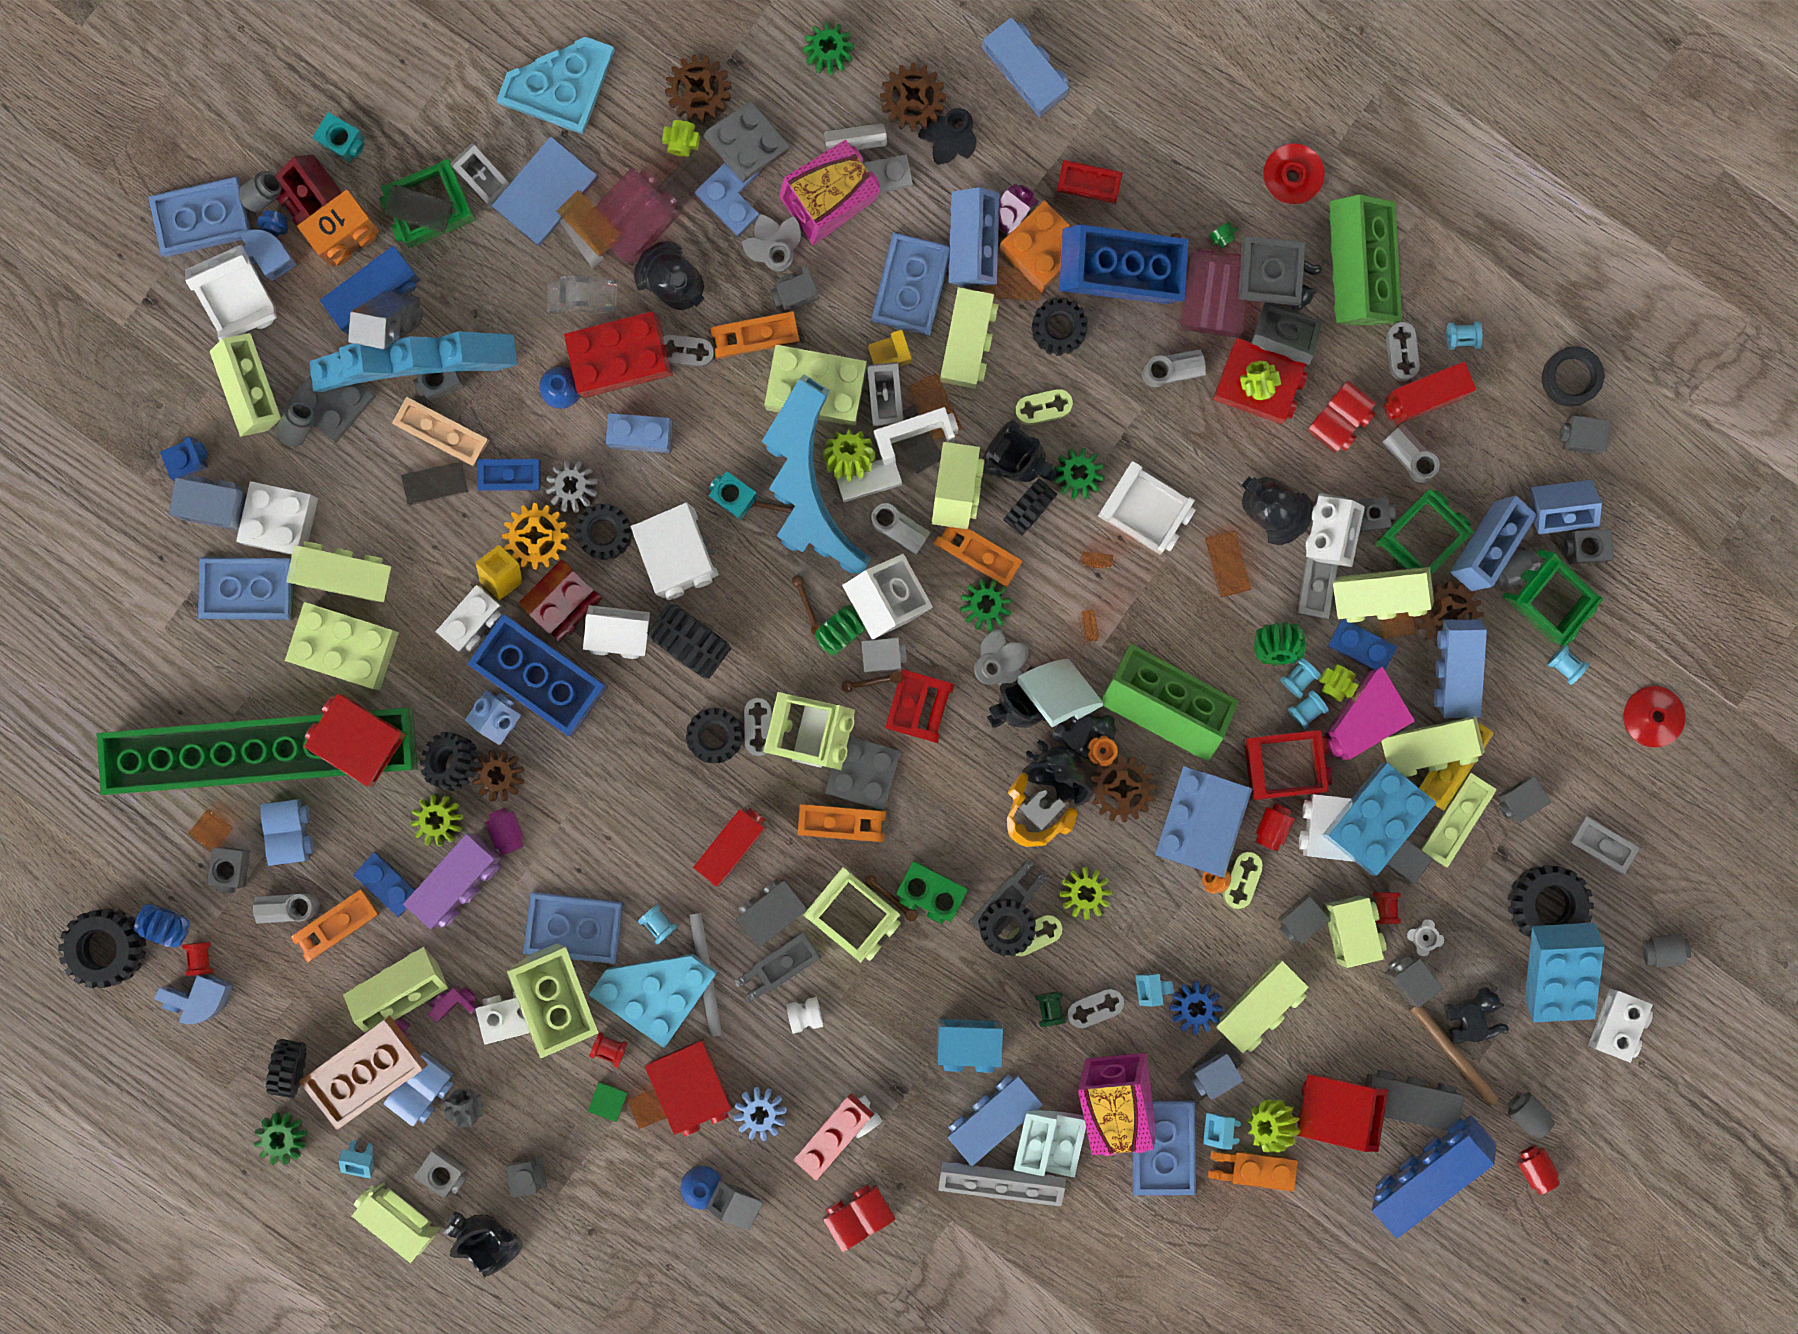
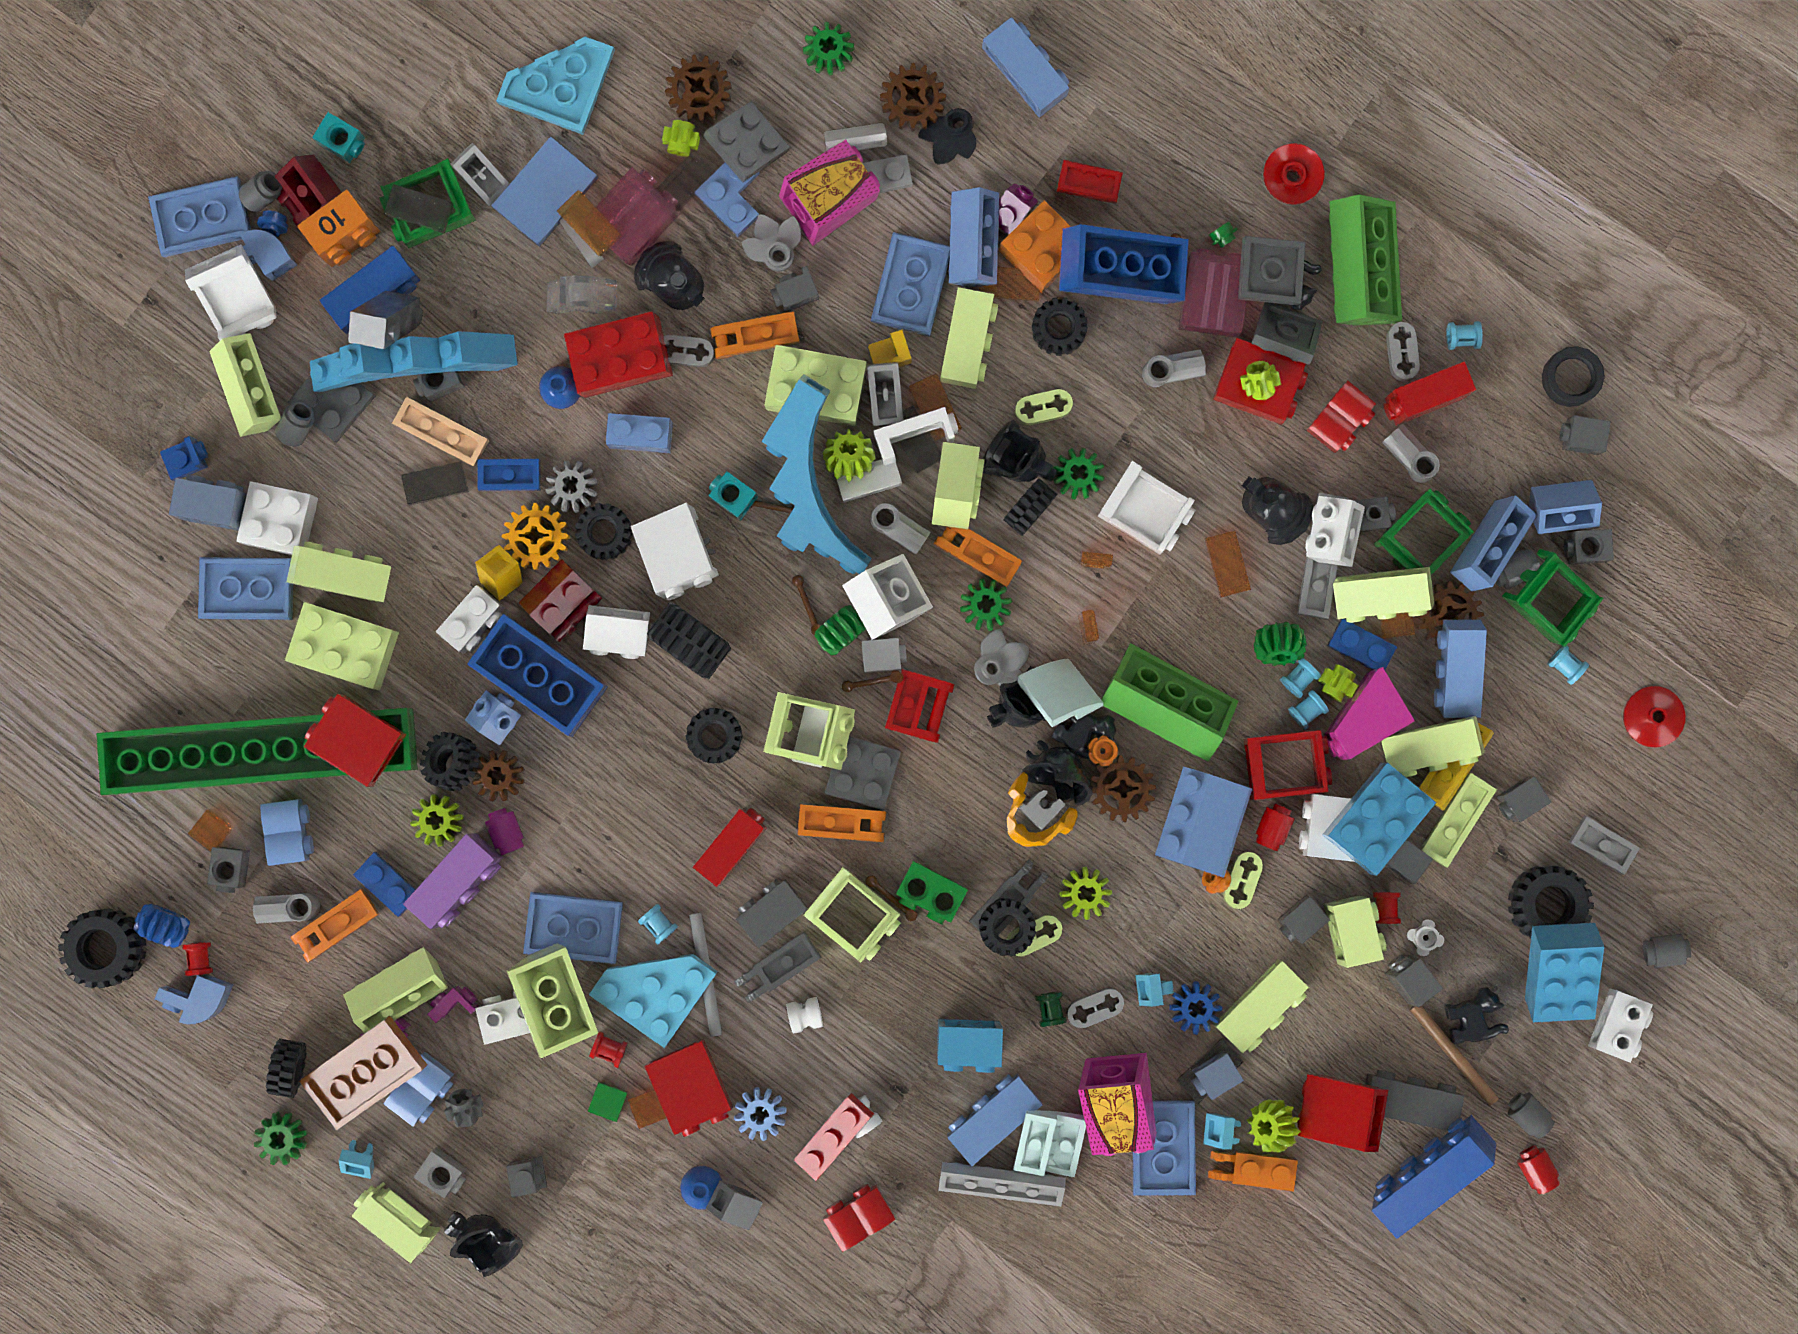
light grey beam [744,698,772,756] -> none

